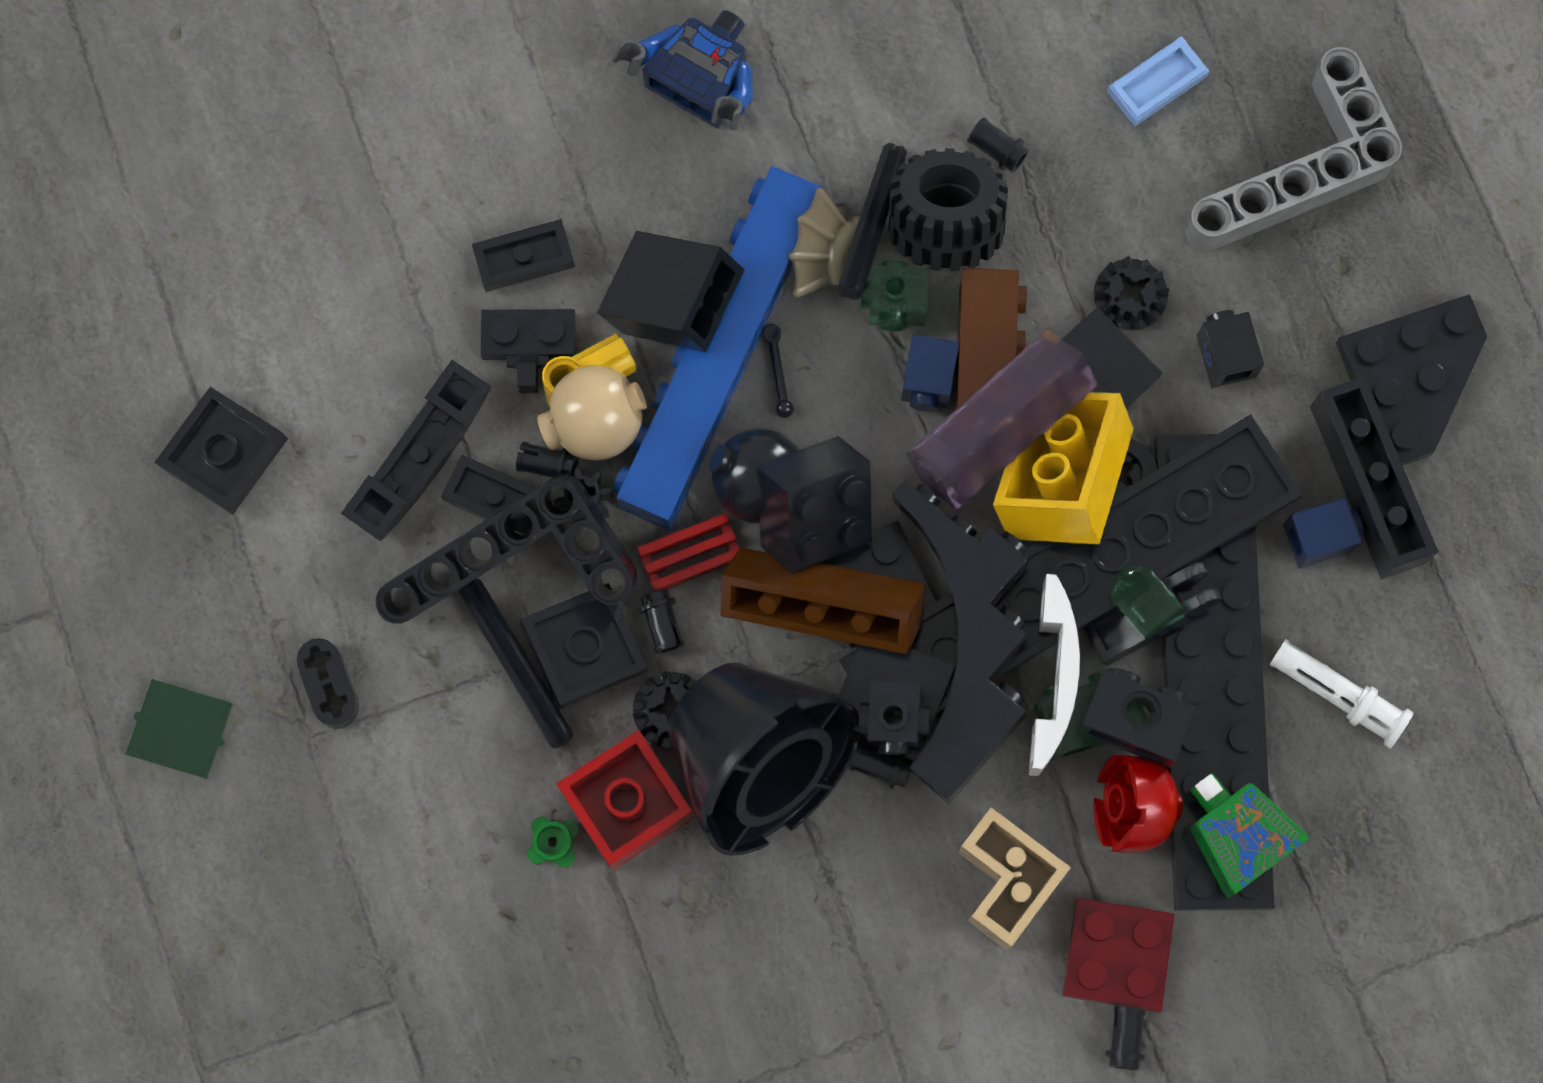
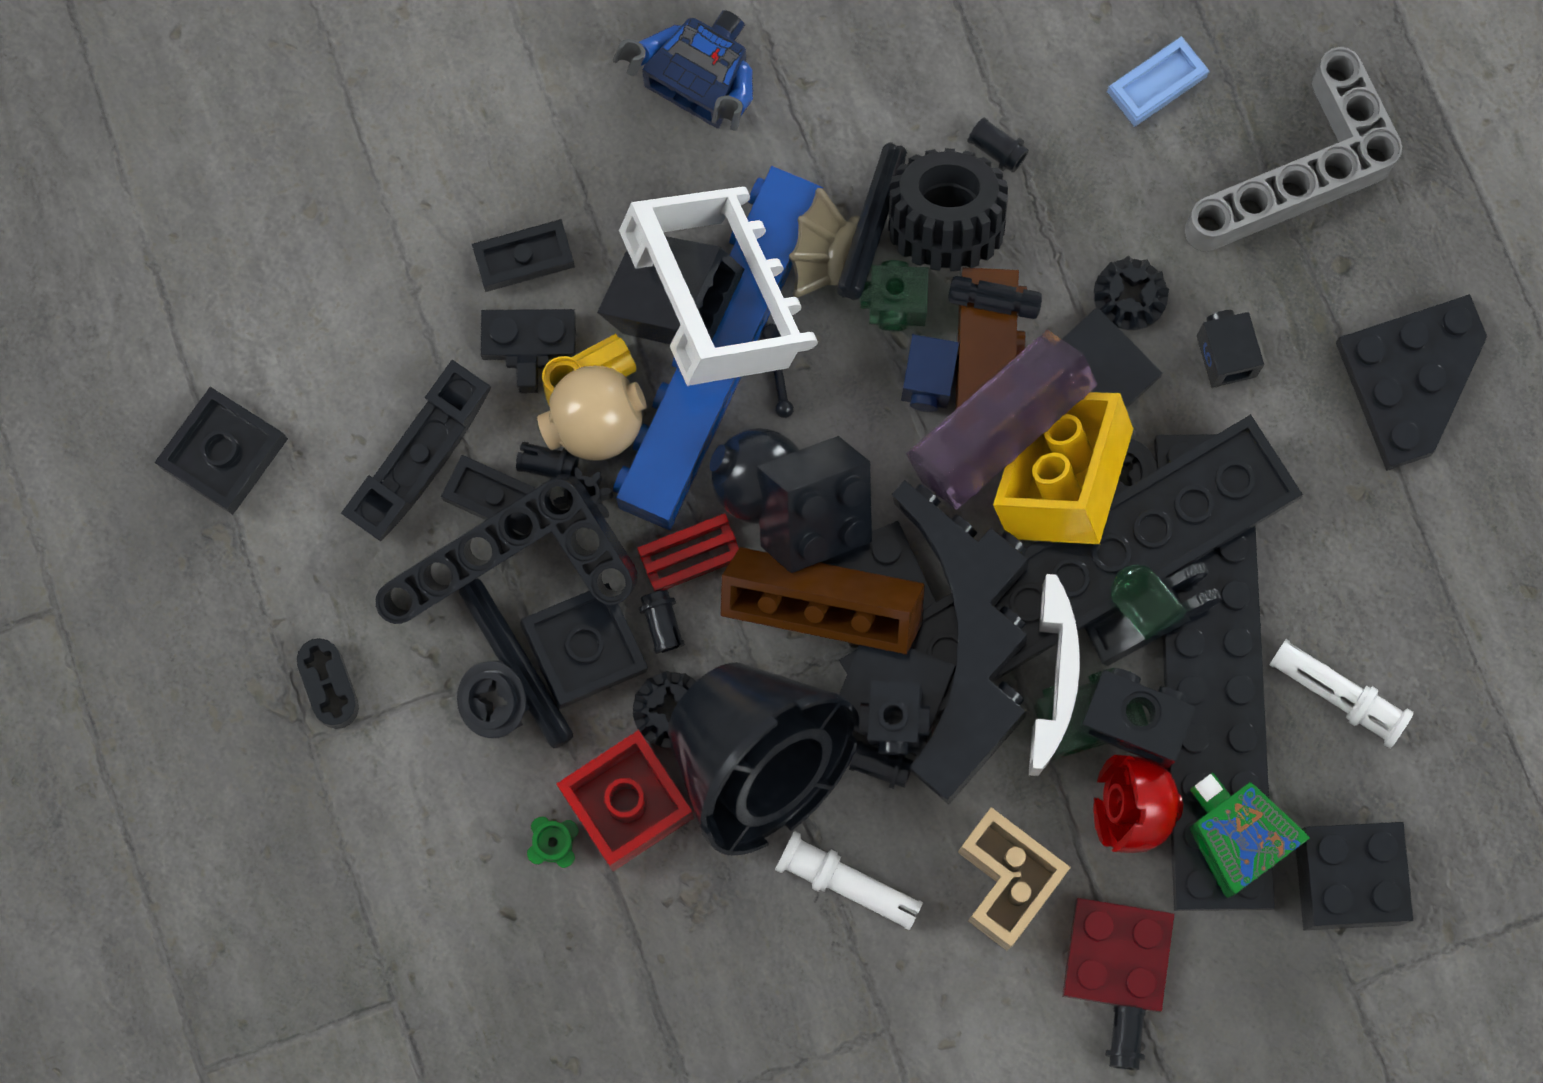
clear green piece [126,679,233,779] -> none
dark blue brick [1283,498,1364,569] -> none
black brick [1310,376,1438,580] -> none
none -> black gear [457,661,530,738]
none -> white hinge [619,187,818,386]
none -> white pin [775,831,923,930]
none -> black axle [948,276,1042,319]
none -> black brick [1296,822,1414,931]

